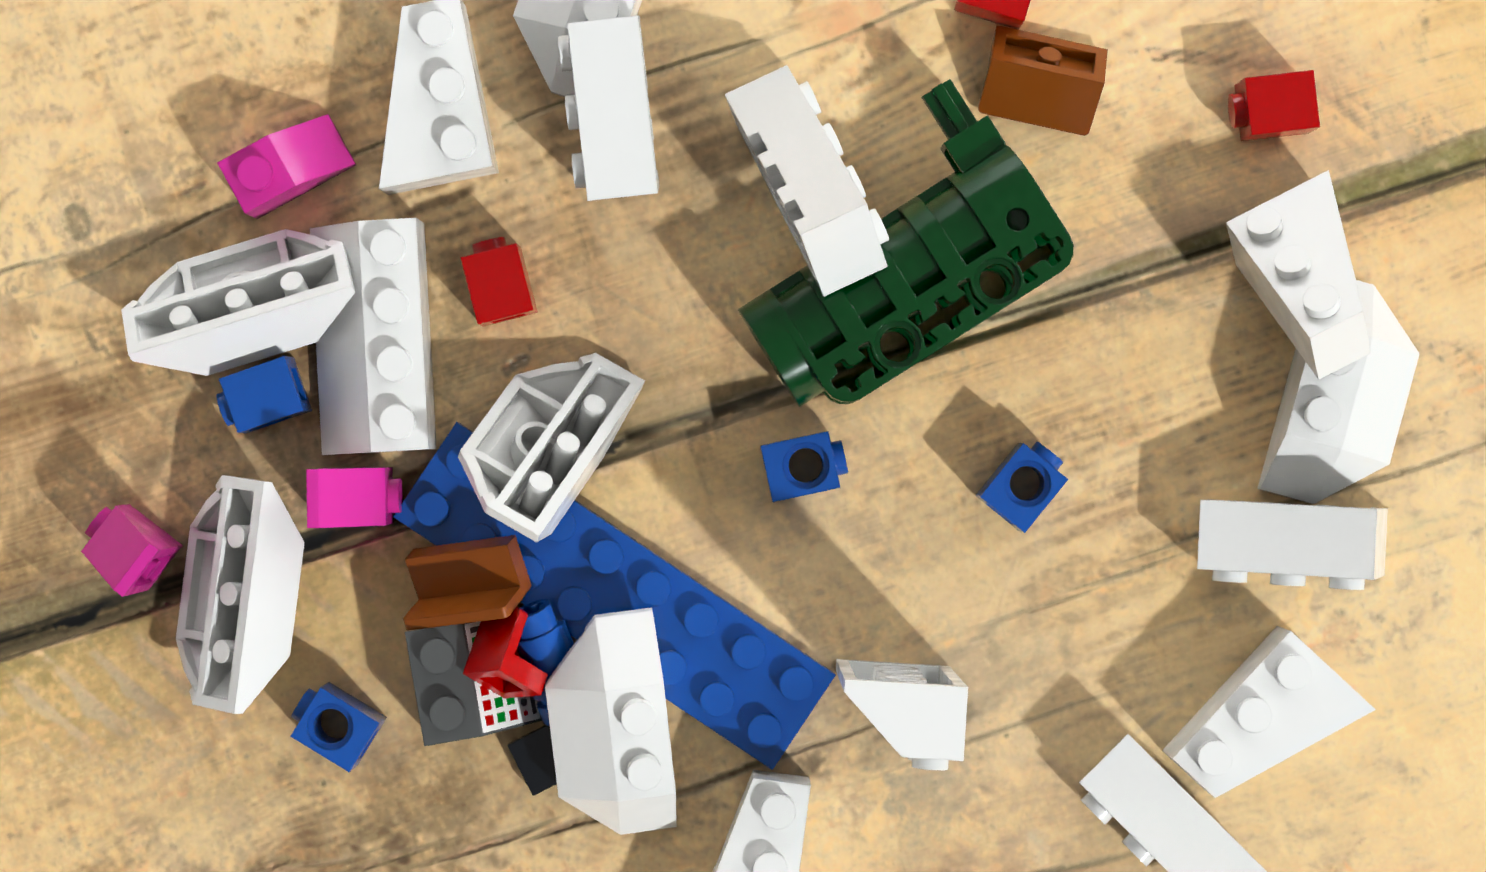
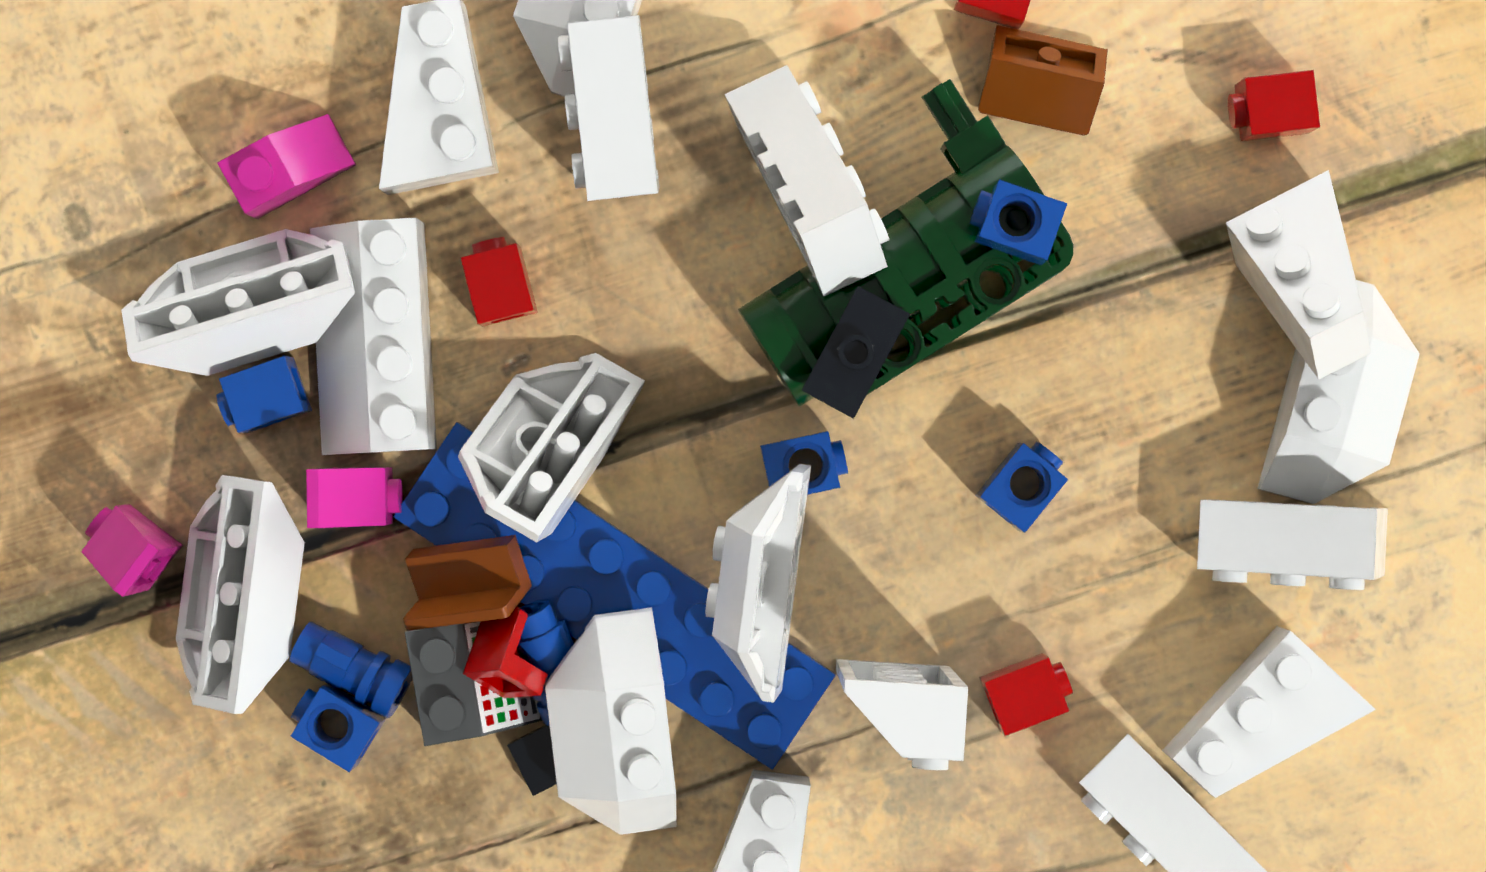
none -> blue axle [289,621,413,718]
none -> white wedge [705,464,811,703]
none -> black plate [801,286,910,419]
none -> blue brick [969,179,1067,265]
none -> red brick [979,653,1073,736]

